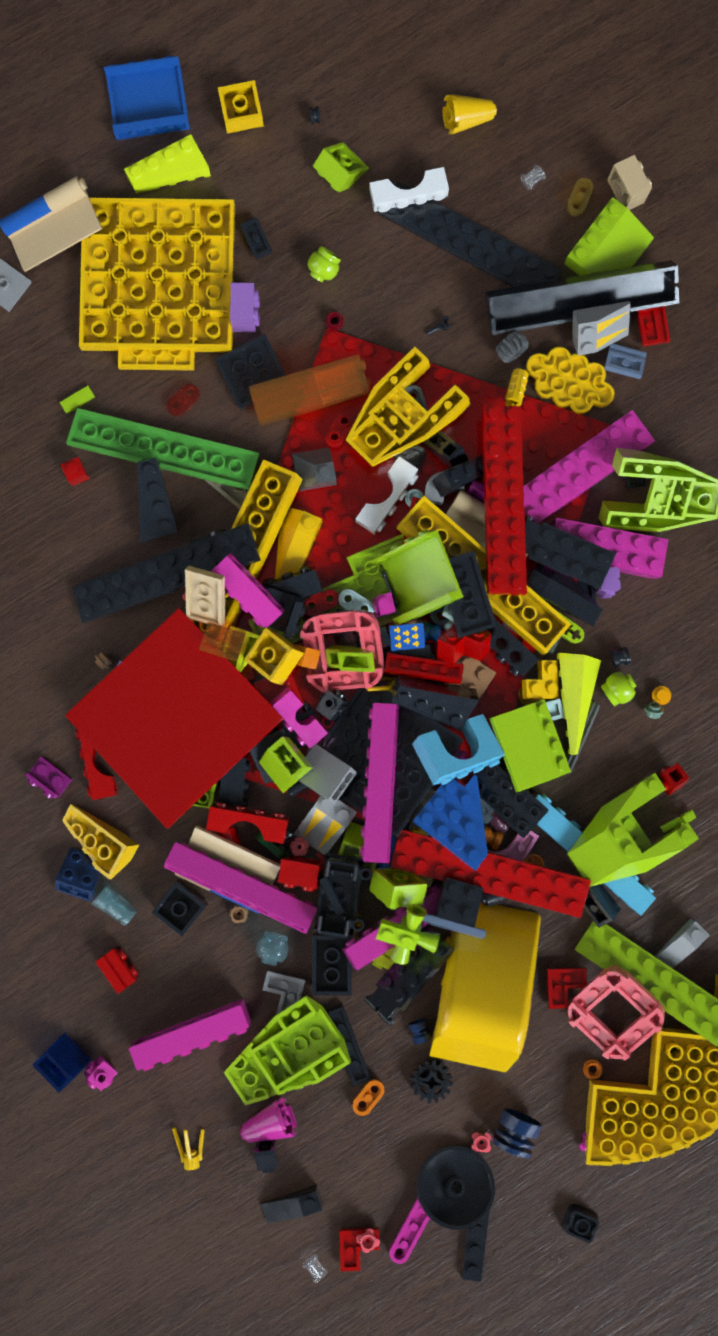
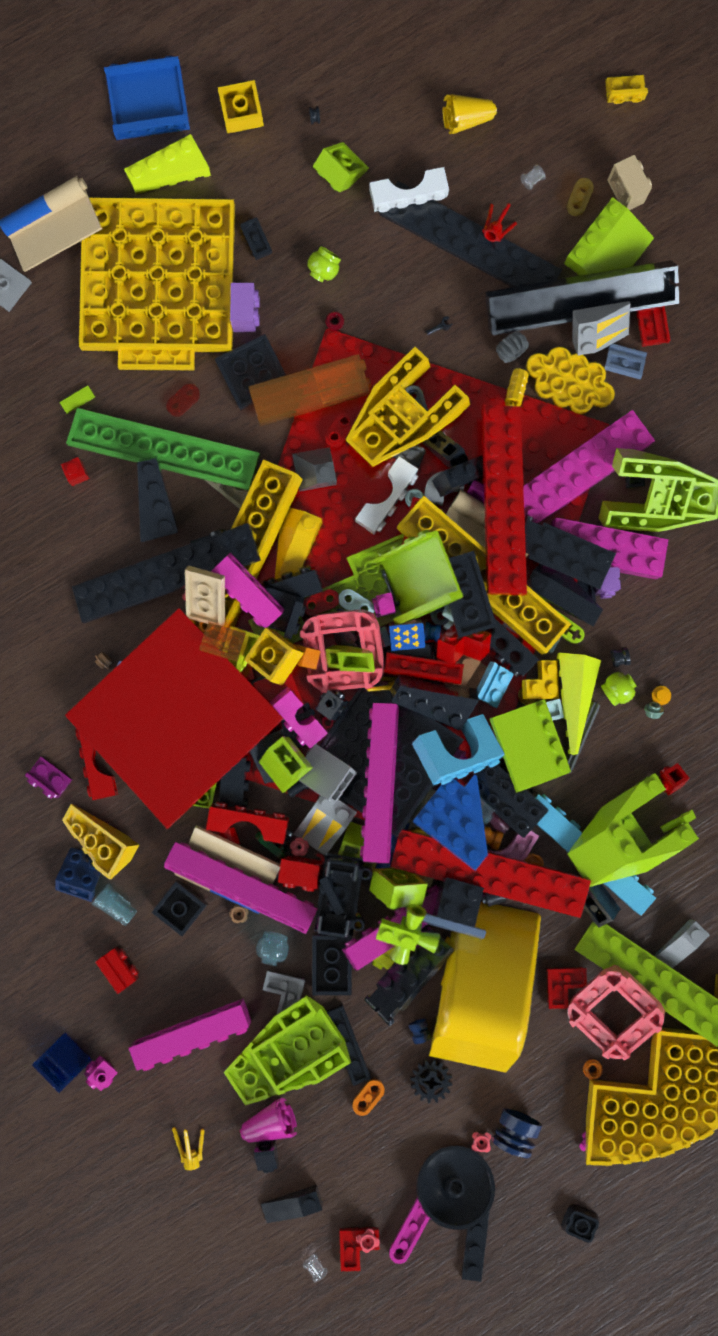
none -> medium azure plate [476,661,514,708]
none -> red plant [482,203,517,242]
none -> yellow bracket [606,75,648,104]

